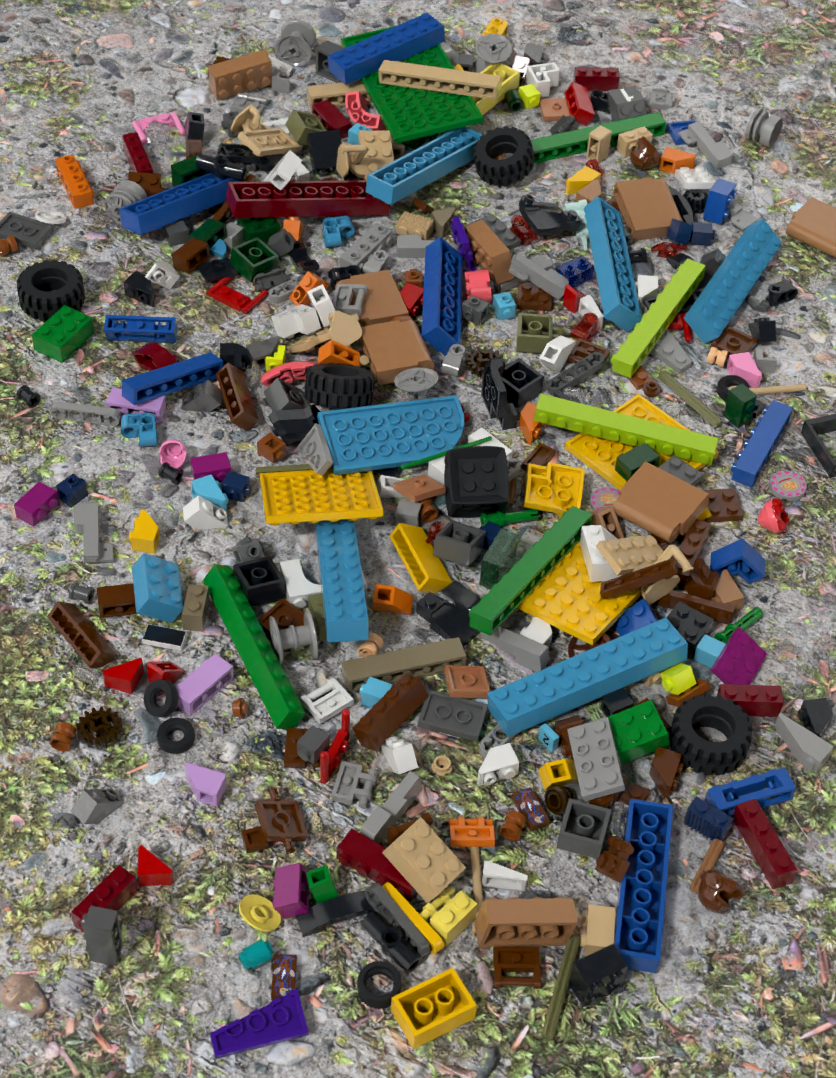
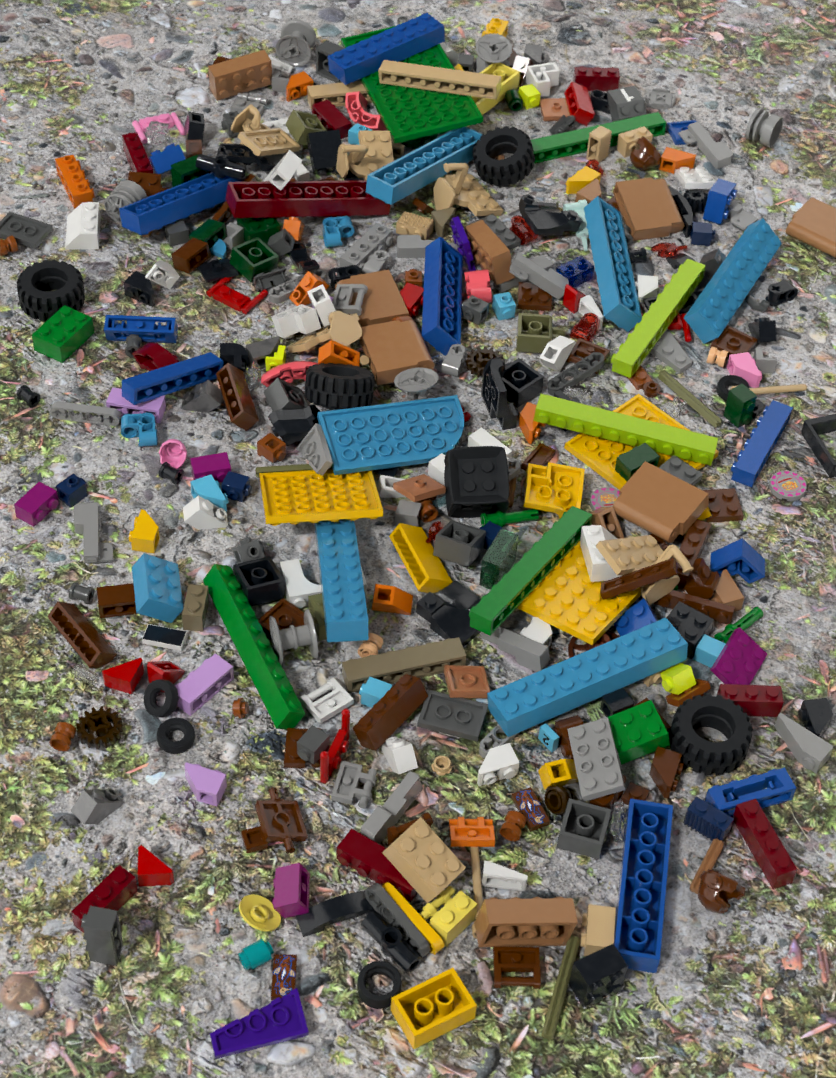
white wheel [35,210,66,224] -> none
green brick [306,865,339,904] -> none
green axle [401,436,492,470] -> none
reddish brown plate [594,836,634,883] -> none
dark blue brick [666,218,694,245] -> none
hair [758,498,790,534] -> none
none -> white slope [65,202,101,250]
none -> dark grey bush [125,334,142,358]
none -> blue brick [149,143,186,174]
none -> orange slope [286,71,314,102]
none -> tan plate [433,163,503,216]

